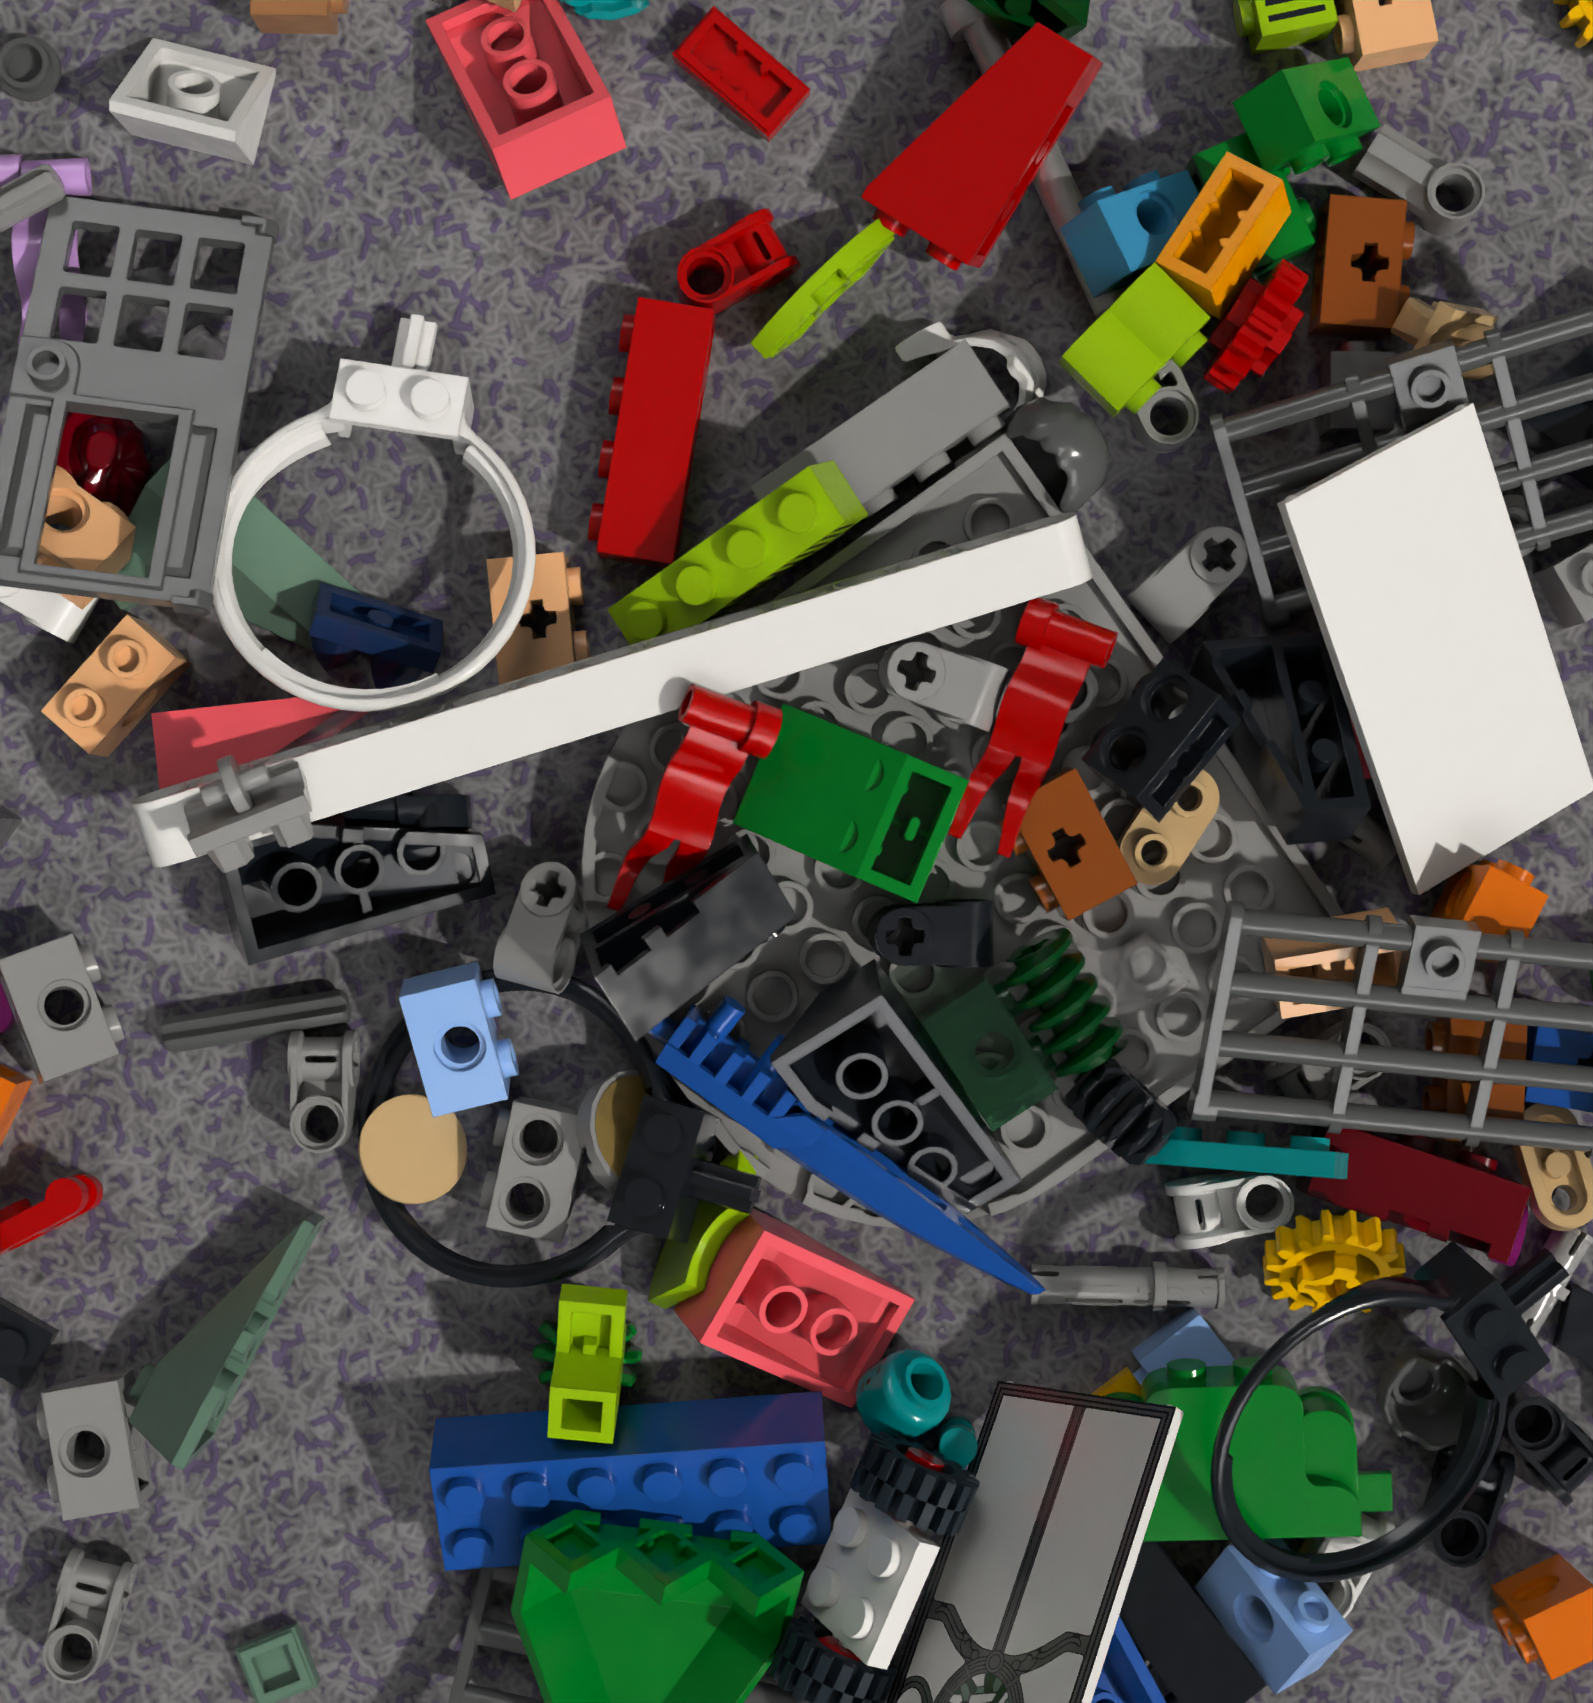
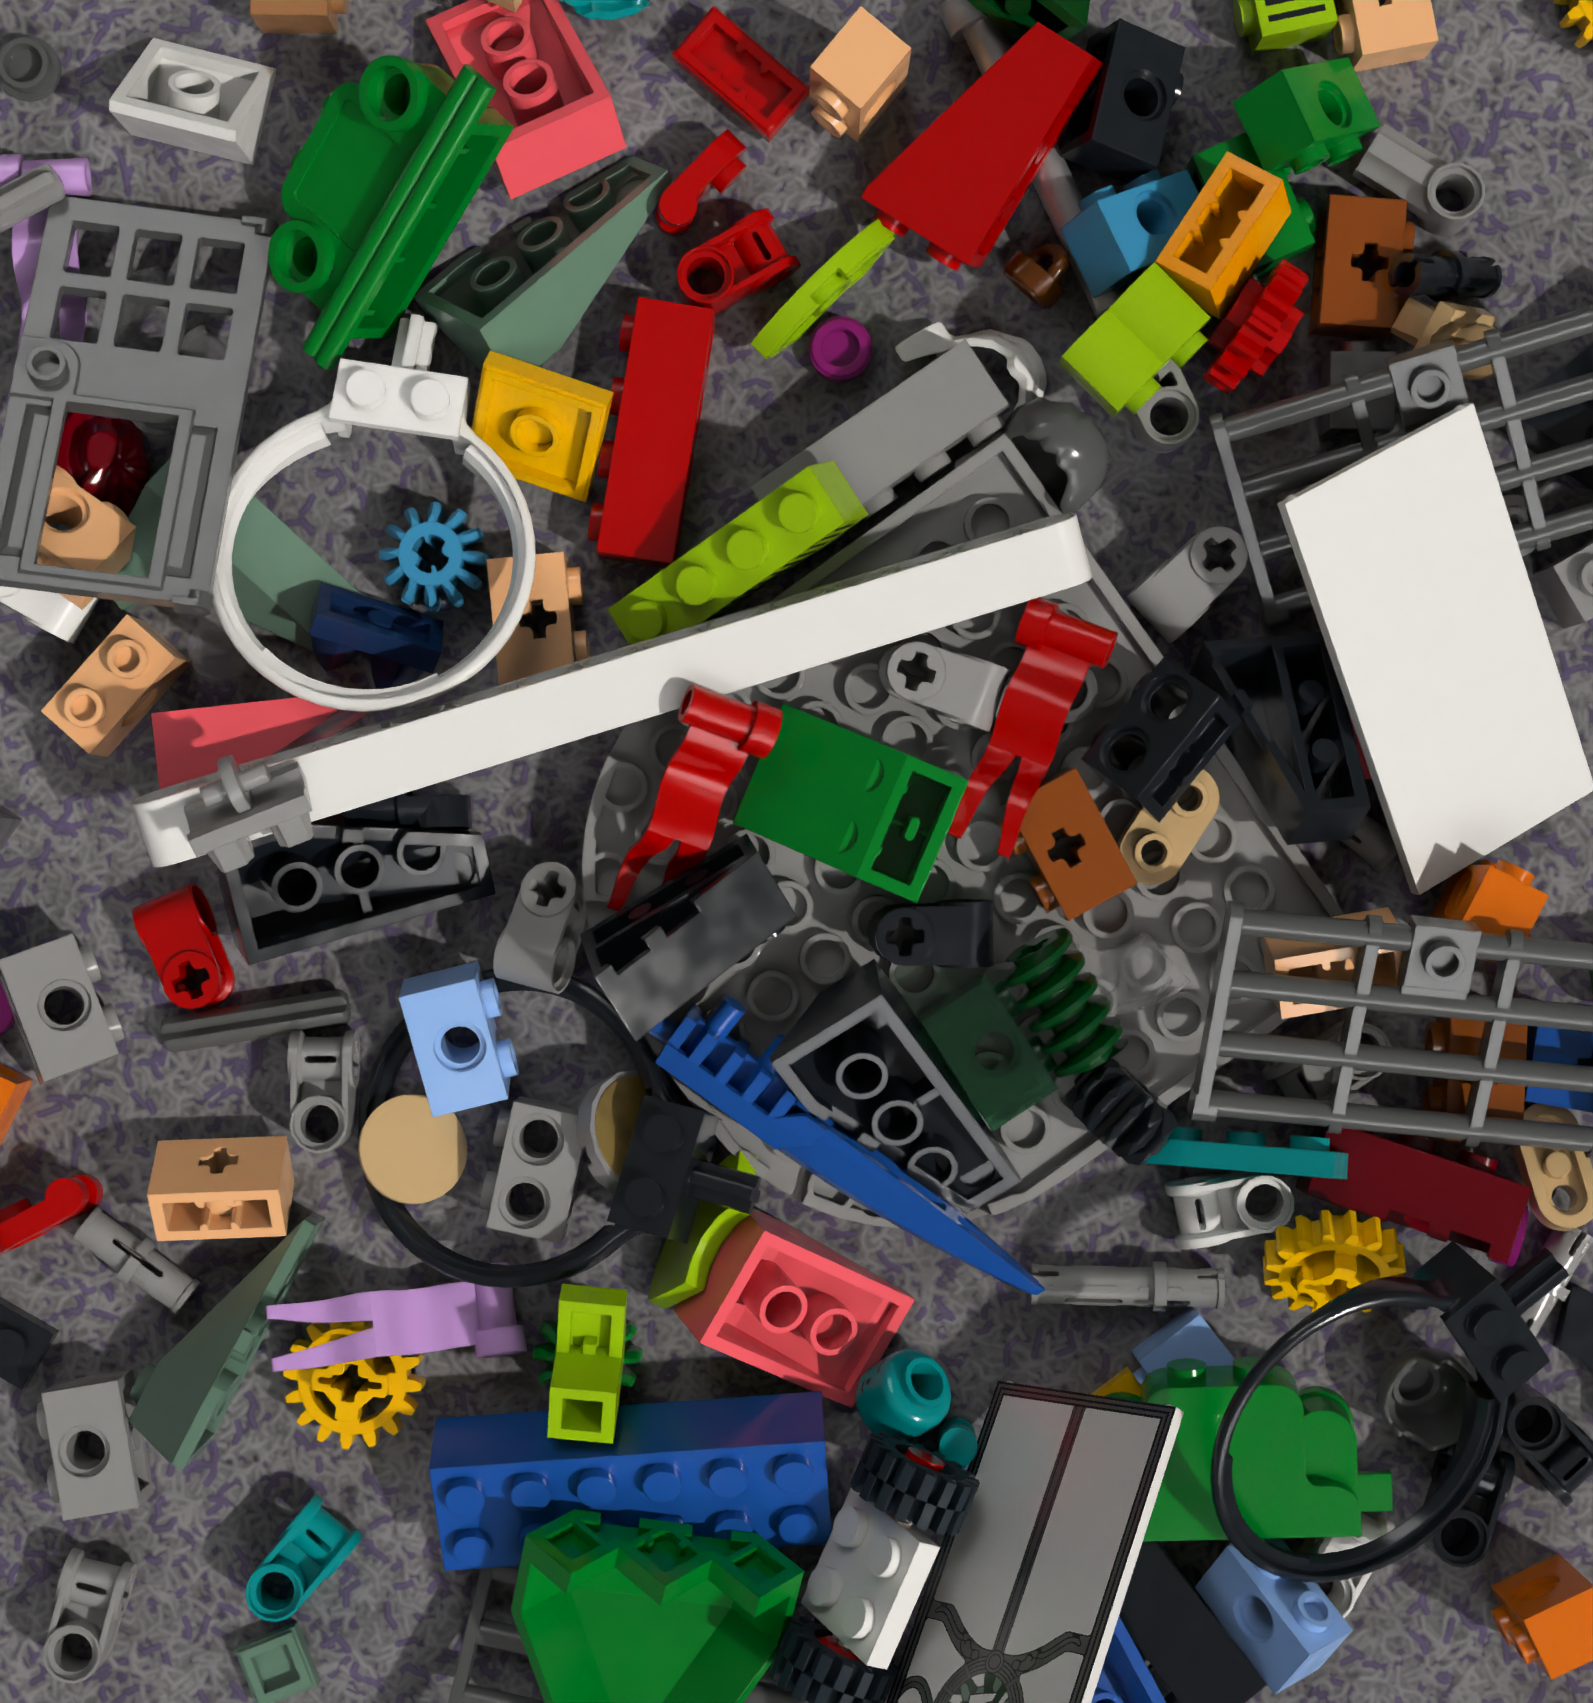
none -> light grey pin [72,1207,201,1315]
none -> red piece [132,882,236,1009]
none -> light nougat brick [147,1136,294,1241]
none -> teal piece [245,1493,364,1622]
none -> lavender flag [265,1262,527,1372]
none -> green brick [268,55,514,370]
none -> yellow gear [283,1321,426,1449]
none -> dark azure gear [379,502,490,613]
none -> sand green wedge [414,156,673,372]
none -> yellow tile [472,350,614,503]
none -> red plate [655,129,747,237]
none -> light nougat brick [809,6,911,143]
none -> magenta tile [809,316,872,383]
none -> reddish brown tile [1003,243,1069,310]
none -> black brick [1061,18,1186,184]
none -> black pin [1388,250,1502,302]

